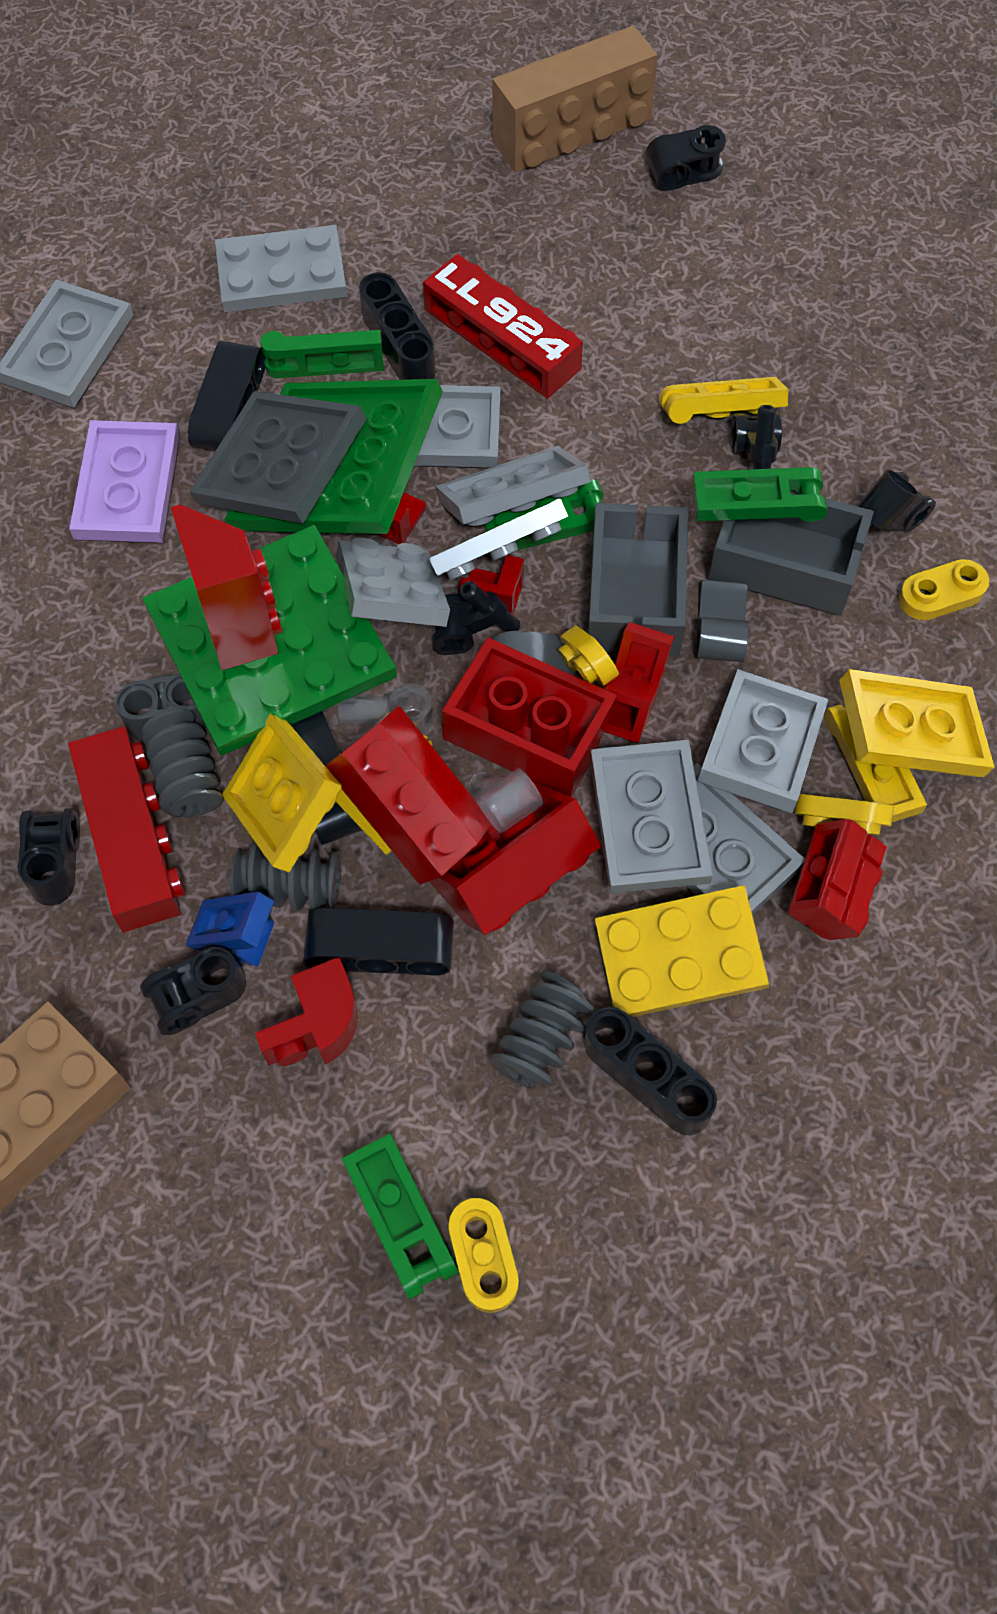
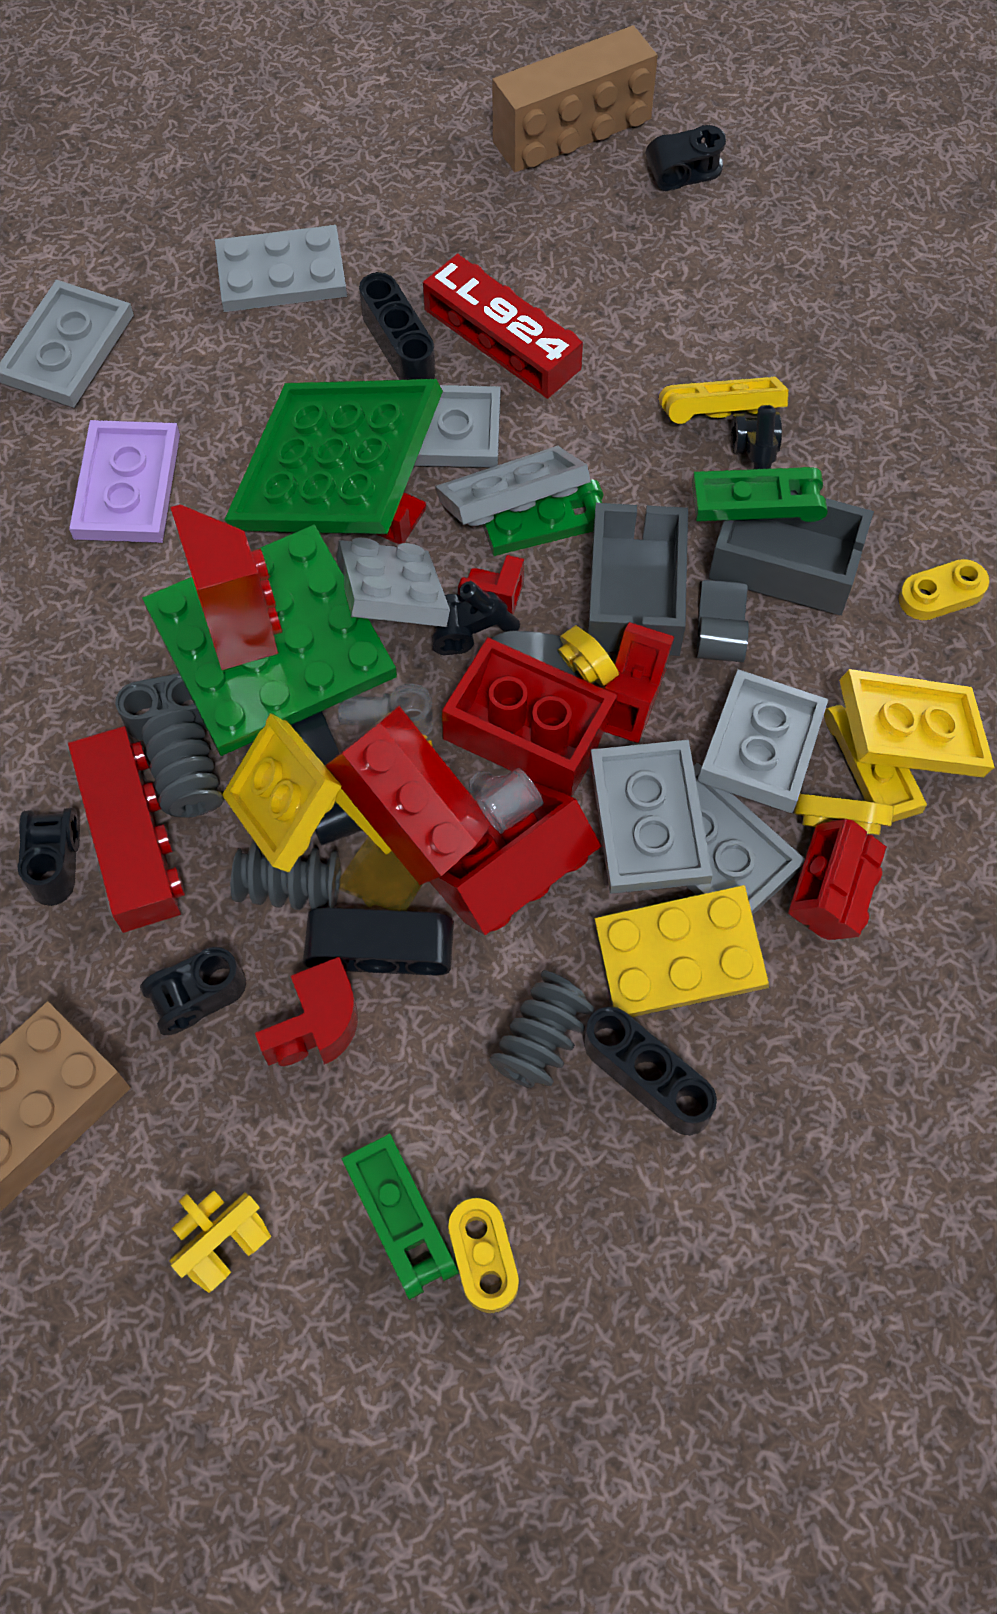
blue slope [185,892,275,966] -> none
black beam [188,341,266,451] -> none
dark grey plate [190,391,367,524] -> none
green plate [260,330,384,379] -> none
plate [429,499,568,580] -> none
black piece [857,469,936,532] -> none
none -> yellow hips [169,1191,271,1293]
none -> clear yellow piece [339,836,423,911]

